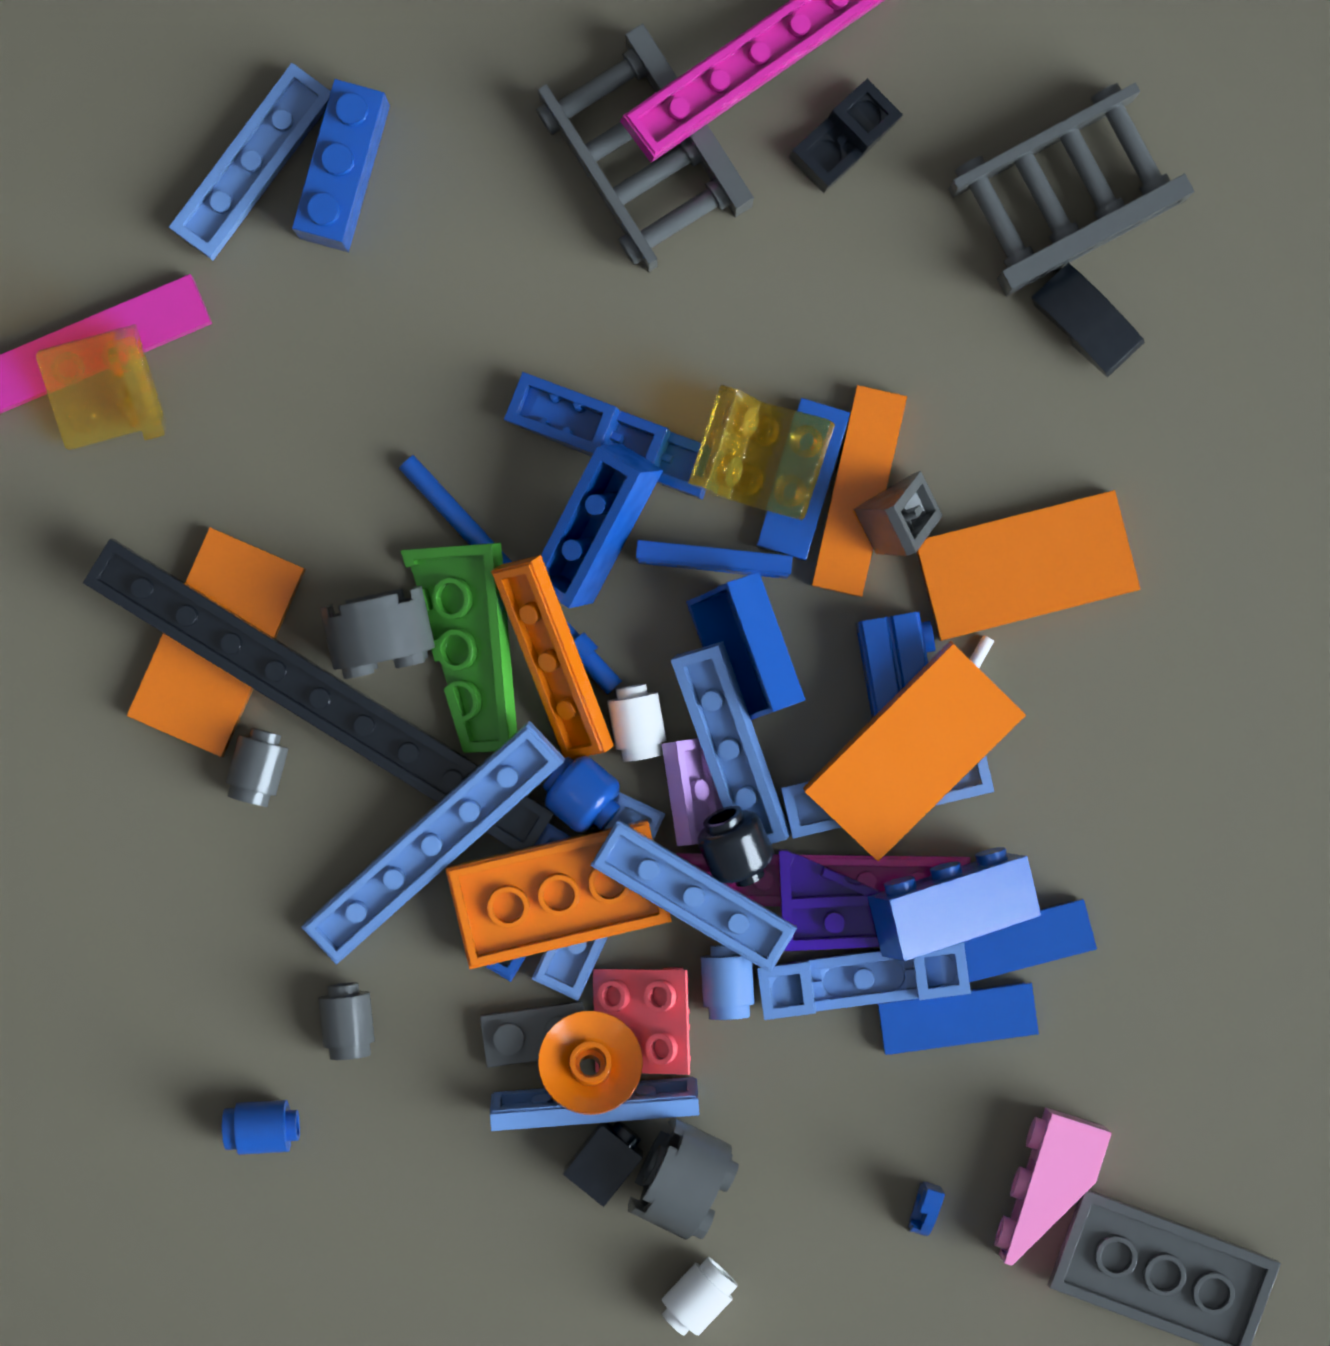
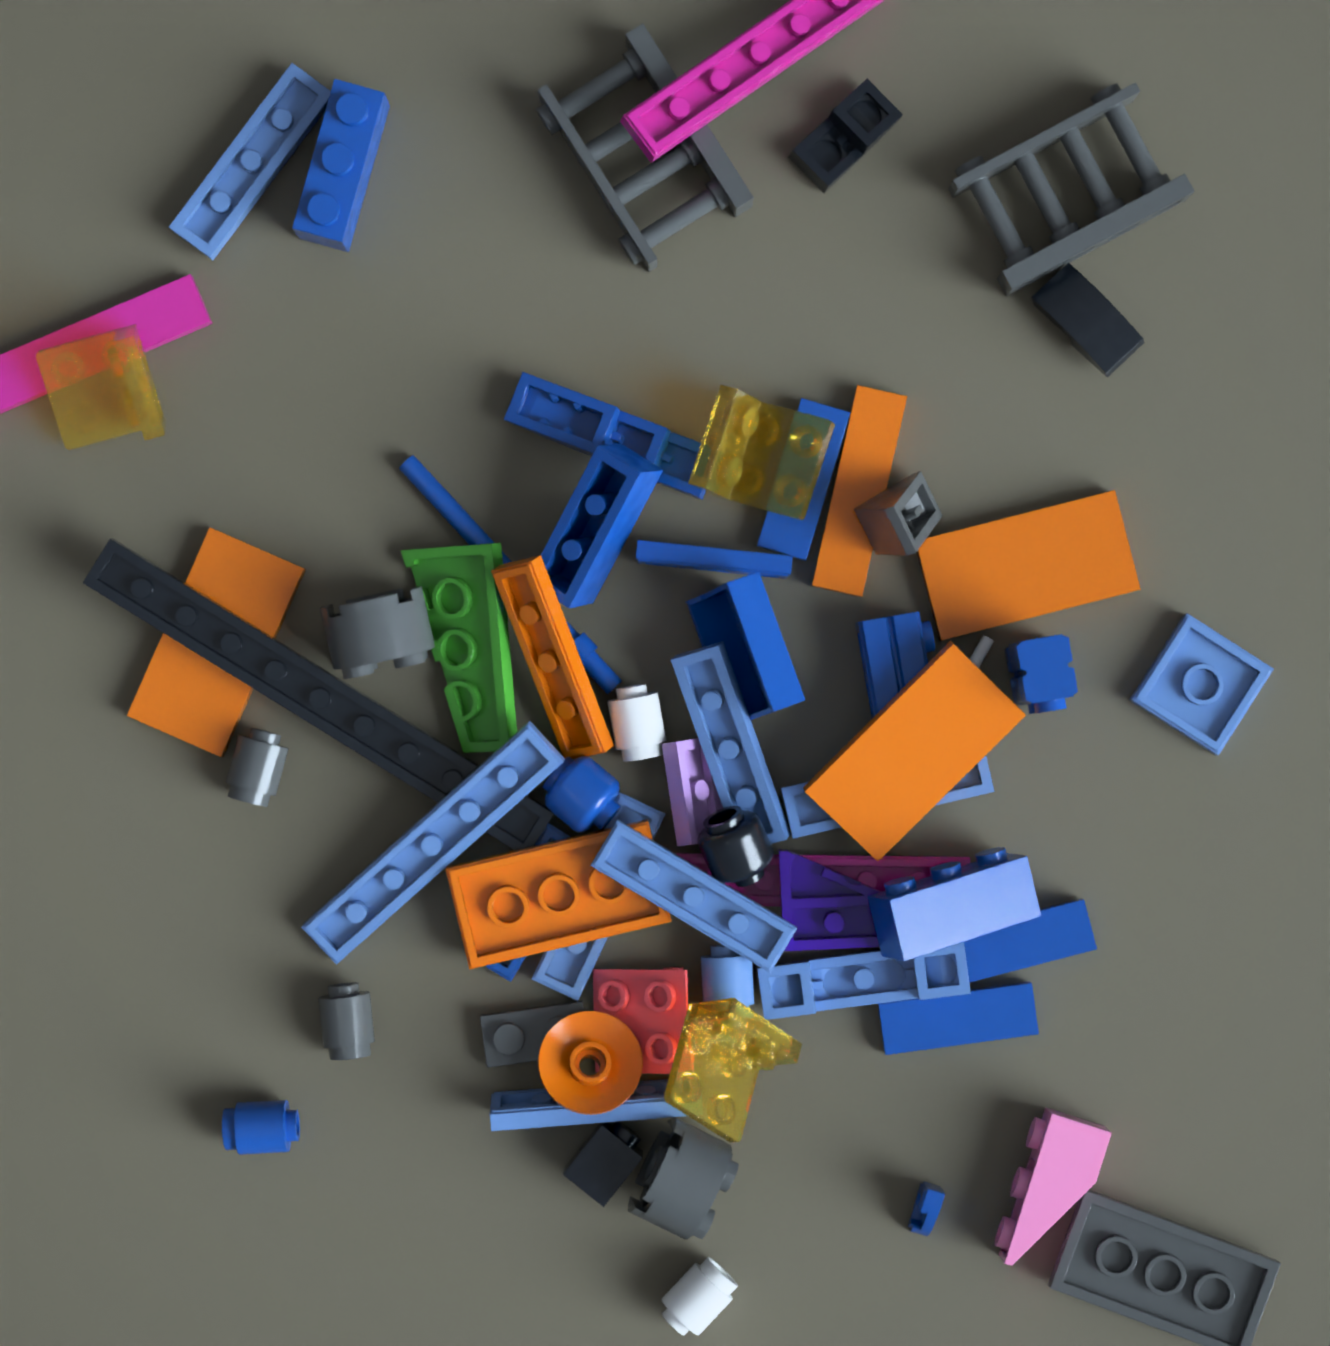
none -> clear yellow bracket [664,998,802,1143]
none -> blue brick [1004,634,1078,714]
none -> medium blue tile [1129,613,1274,756]

